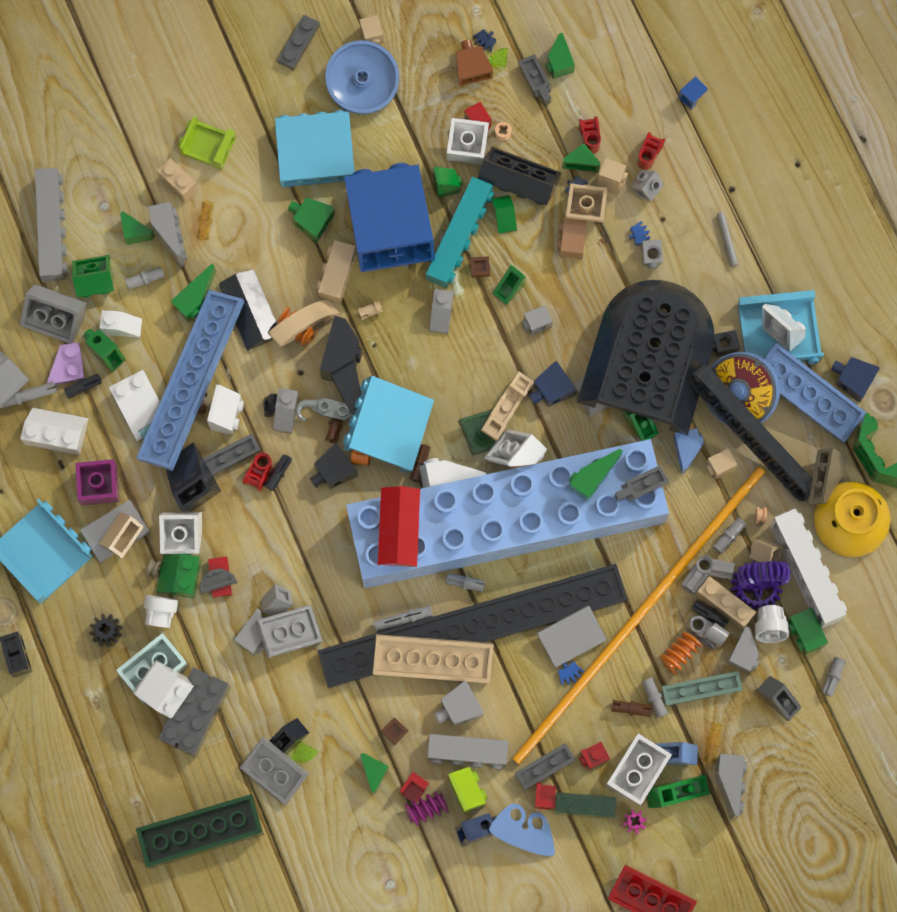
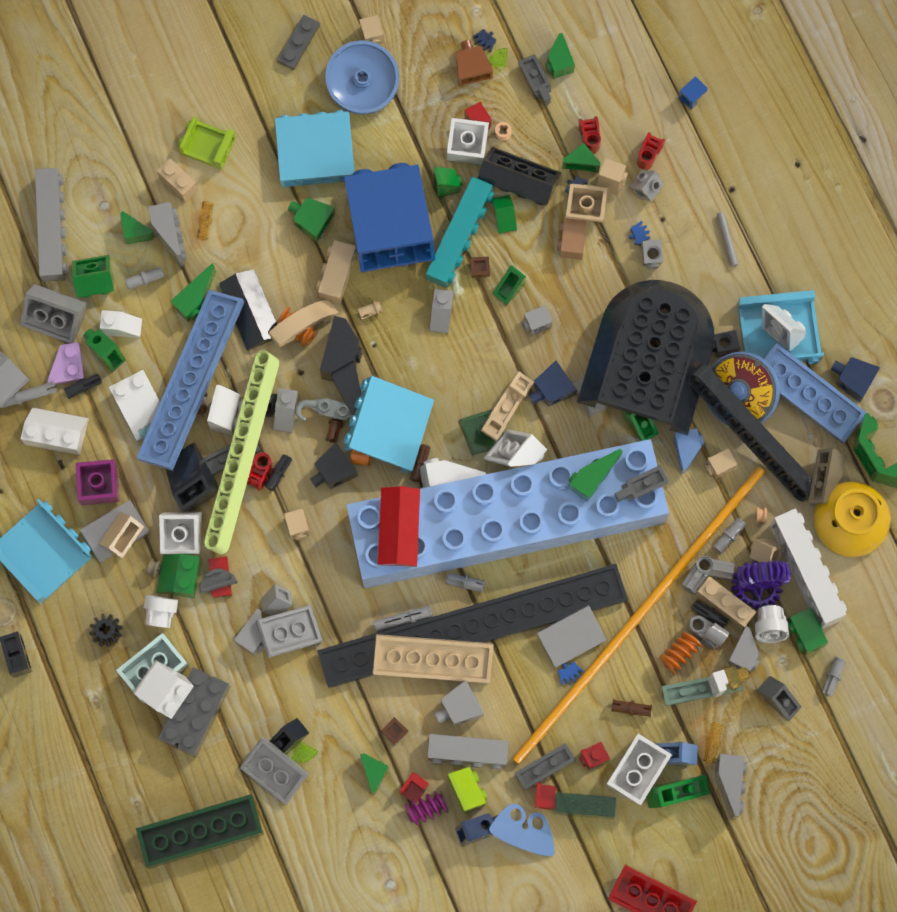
dark pink gear [622,809,647,835] -> none
light grey pin [641,677,668,718] -> none
none -> yellowish green beam [204,350,279,555]
none -> tan brick [284,508,310,540]
none -> hips [707,666,750,698]

